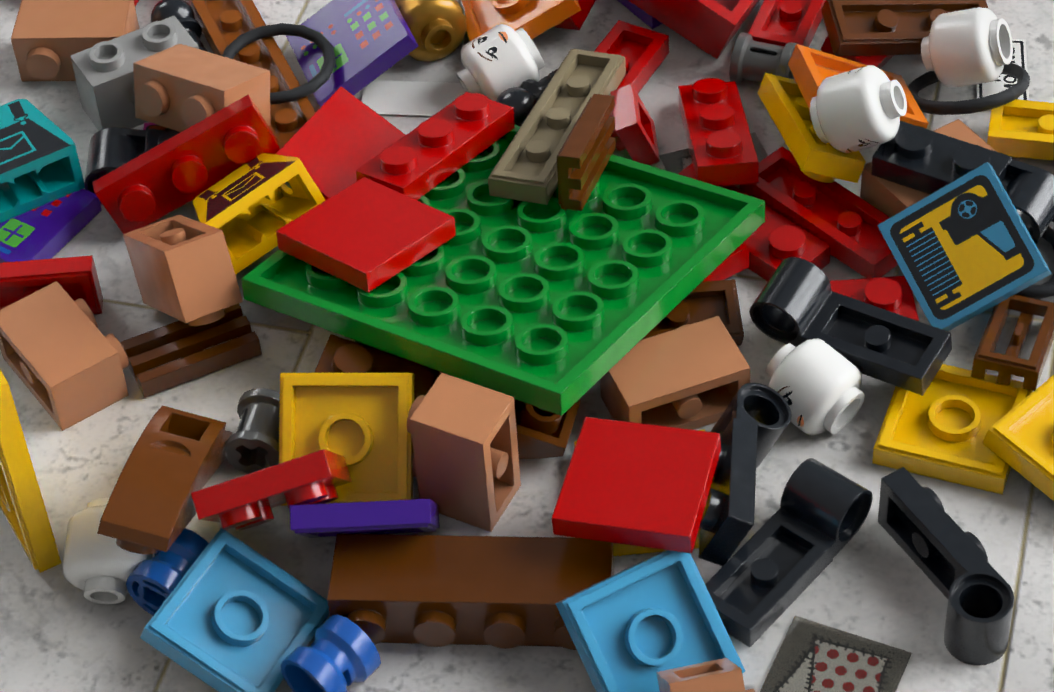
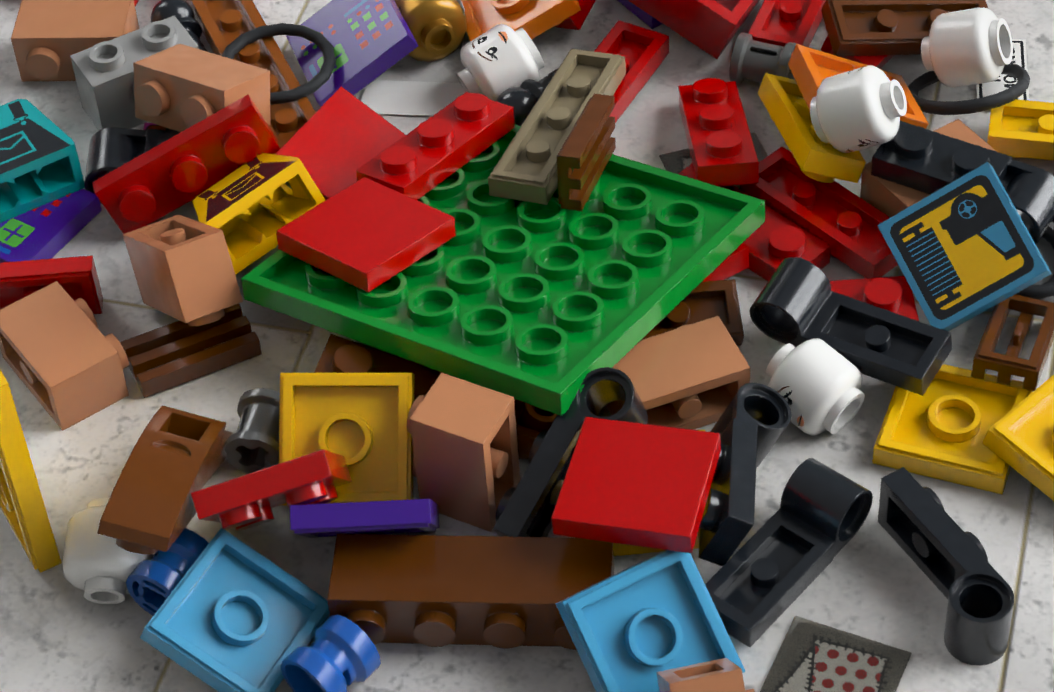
red plate [610,84,660,165] -> none
none -> black plate [493,367,648,537]

